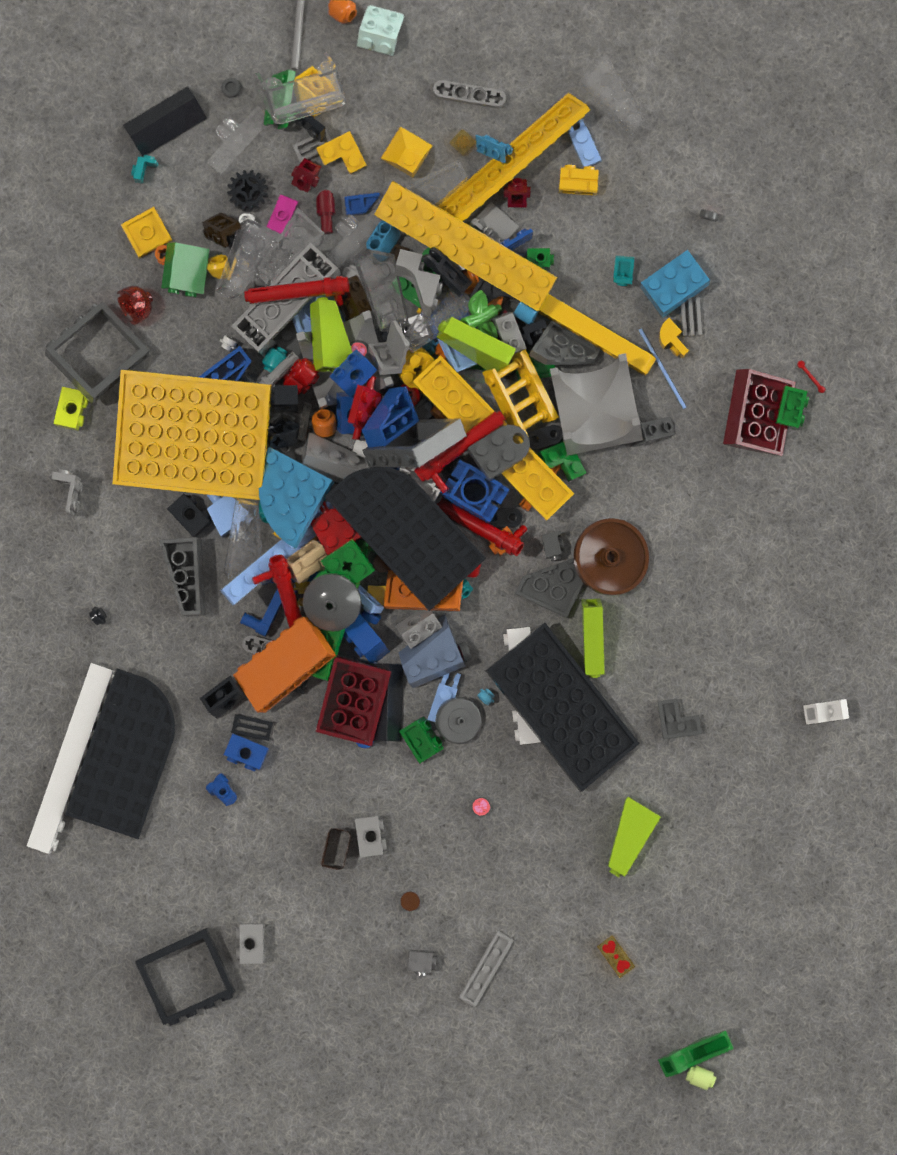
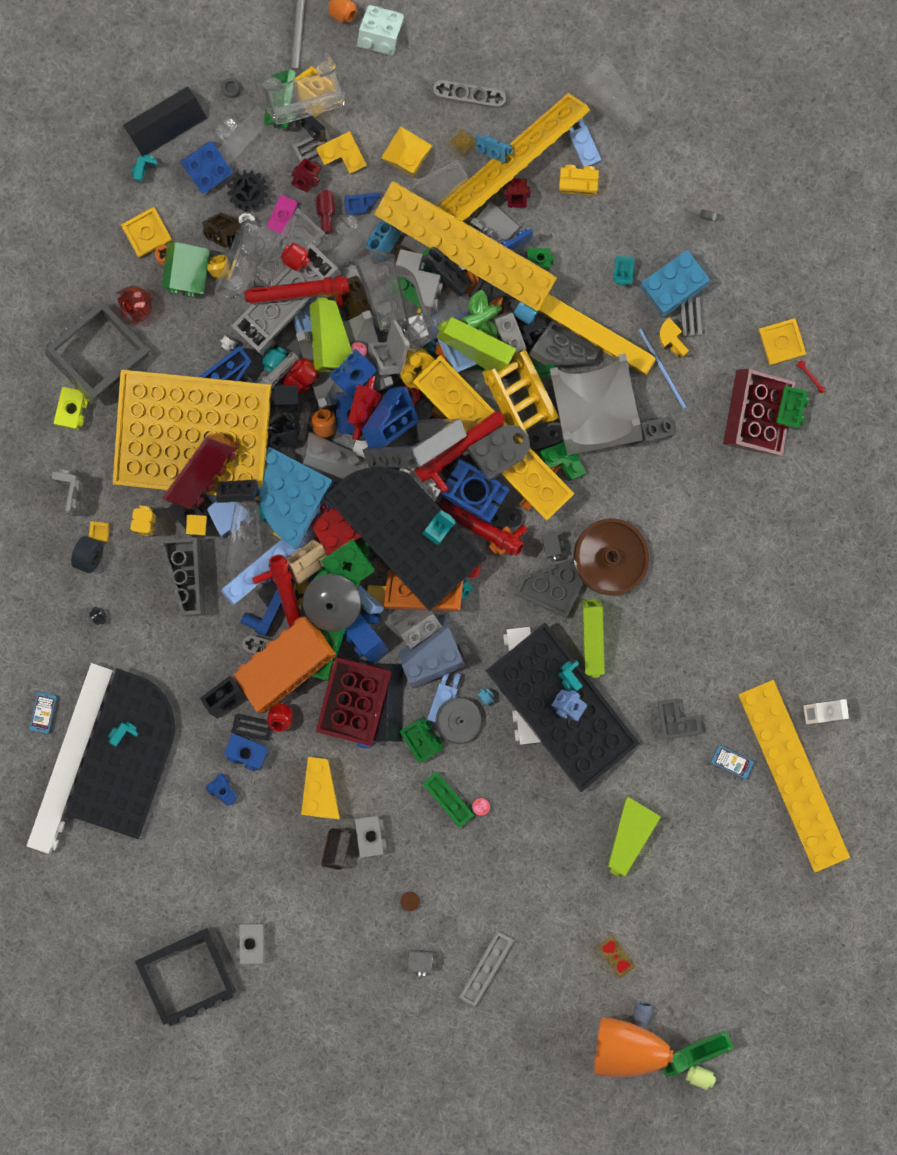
none -> tile [29,692,57,734]
none -> black wheel [71,536,103,573]
none -> yellow tile [89,521,110,543]
none -> teal bracket [108,722,138,747]
none -> yellow brick [130,505,157,537]
none -> dark red slope [162,432,240,509]
none -> blue bracket [179,141,233,194]
none -> yellow tile [186,515,207,536]
none -> black bracket [215,479,260,503]
none -> red head [266,703,294,732]
none -> red head [280,243,310,272]
none -> yellow wedge [301,757,340,819]
none -> teal bracket [422,511,456,545]
none -> green plate [422,771,474,828]
none -> medium blue brick [552,690,587,721]
none -> teal bracket [558,661,583,691]
none -> orange cylinder [594,1017,673,1077]
none -> sand blue cone [633,1002,653,1029]
none -> tile [711,745,754,779]
none -> yellow plate [738,680,850,873]
none -> yellow tile [758,318,806,366]

